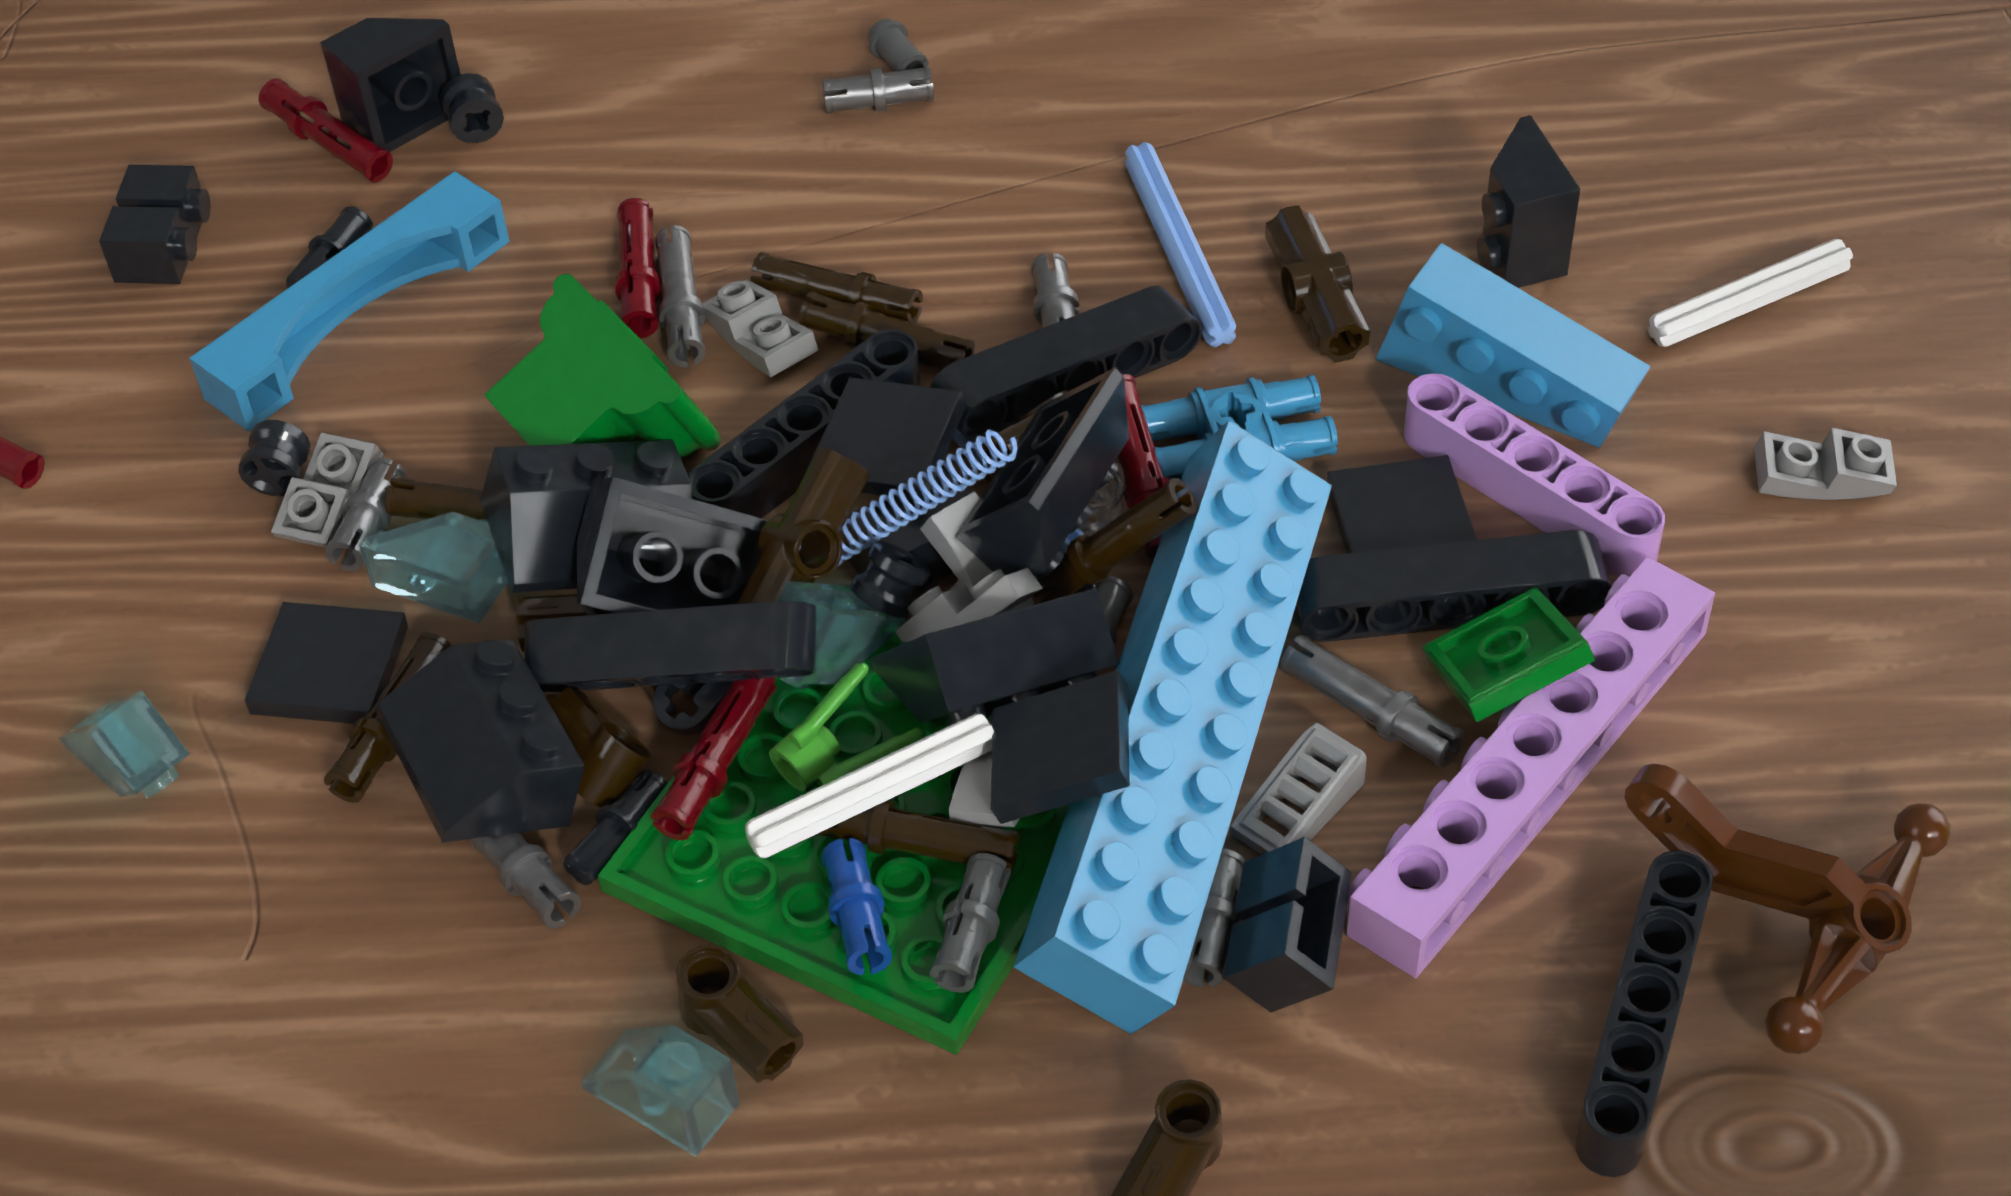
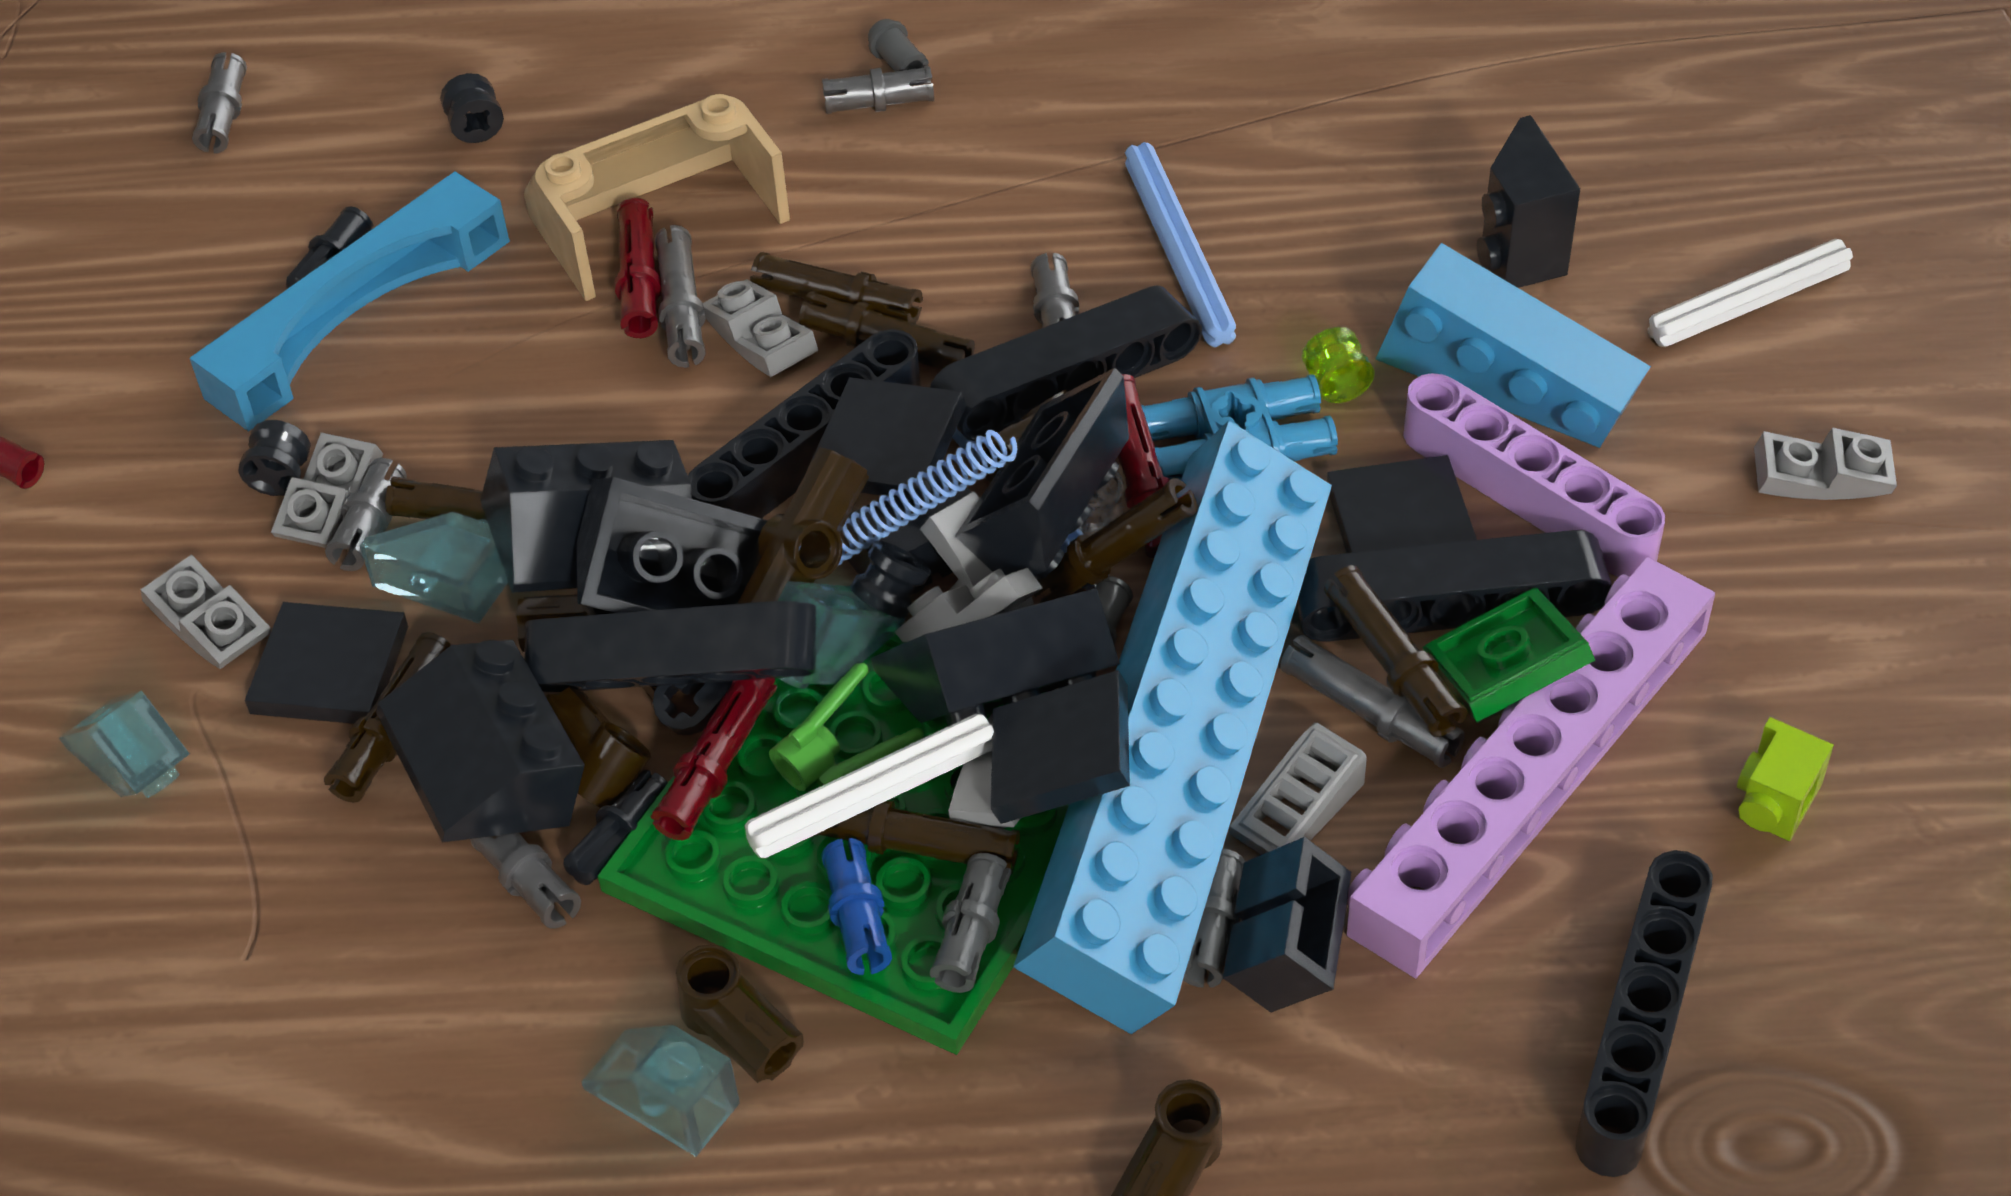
black piece [99,165,211,284] -> none
dark red pin [258,78,393,183] -> none
black slope [320,18,461,152] -> none
green piece [484,273,721,458] -> none
dark brown piece [1265,205,1370,363] -> none
reddish brown piece [1624,763,1950,1054] -> none
none -> light grey slope [140,554,271,669]
none -> flat silver pin [192,52,247,153]
none -> tan windscreen [524,94,790,301]
none -> clear neon green wheel [1302,327,1375,403]
none -> dark brown pin [1324,565,1467,737]
none -> lime brick [1737,717,1834,841]

